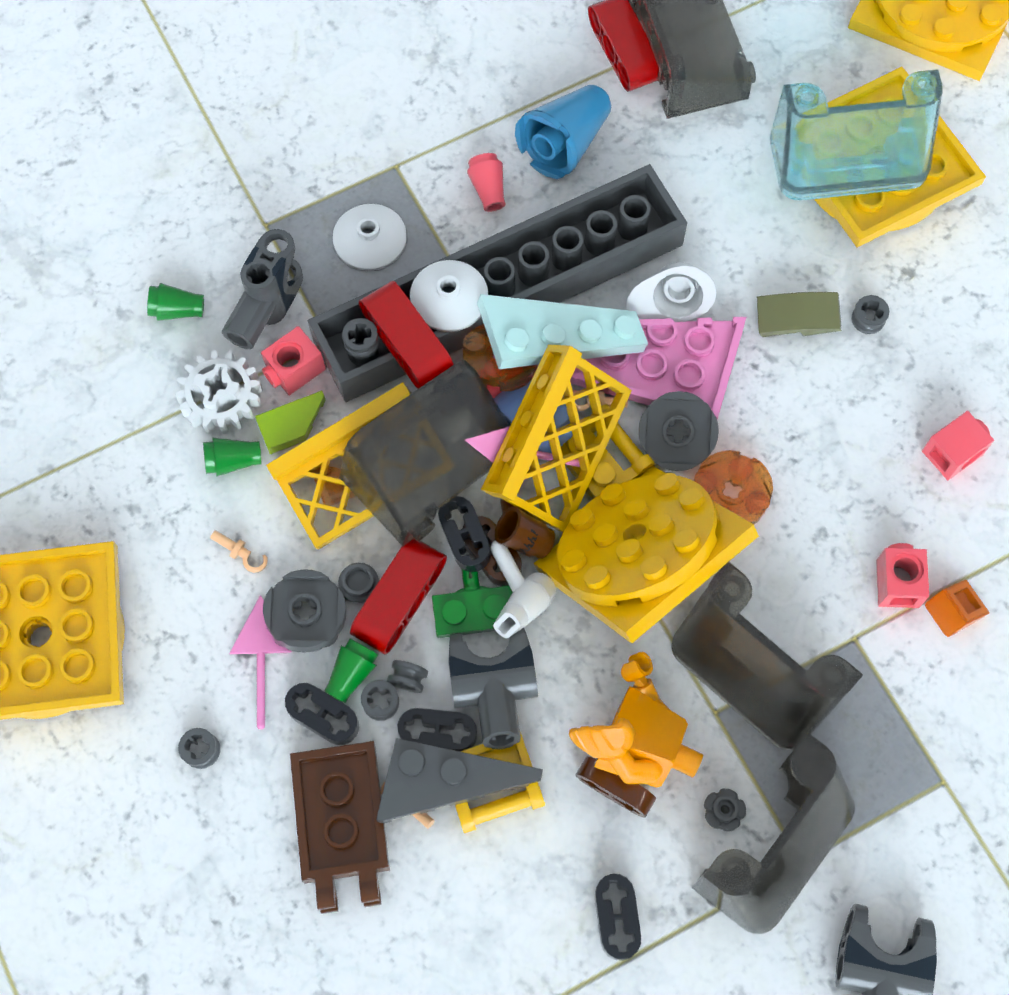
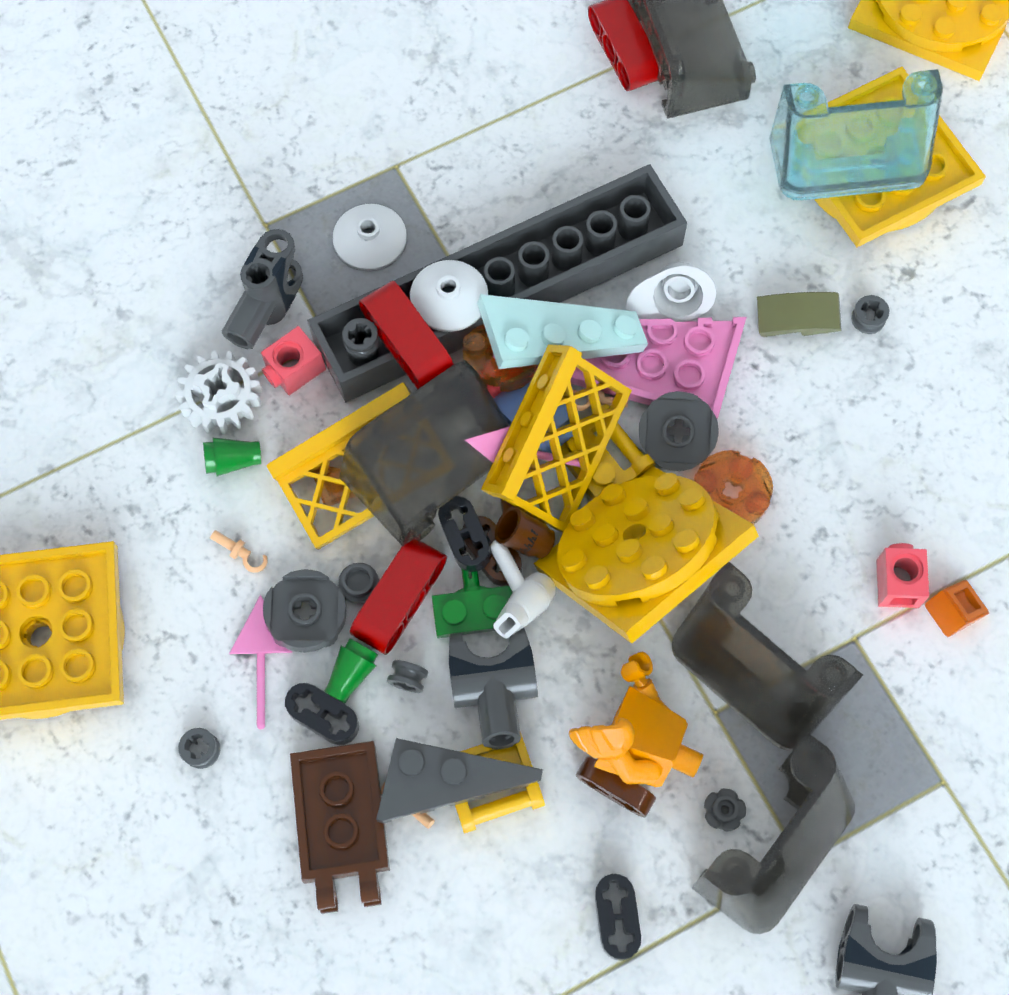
green cone [147,283,204,321] -> none
lime tile [255,391,326,454] -> none
dark grey bush [361,680,399,721] -> none
black beam [397,708,477,752] -> none
coral cone [467,153,506,212] -> none
dark azure cone [515,85,611,179] -> none
coral brick [922,411,994,481] -> none

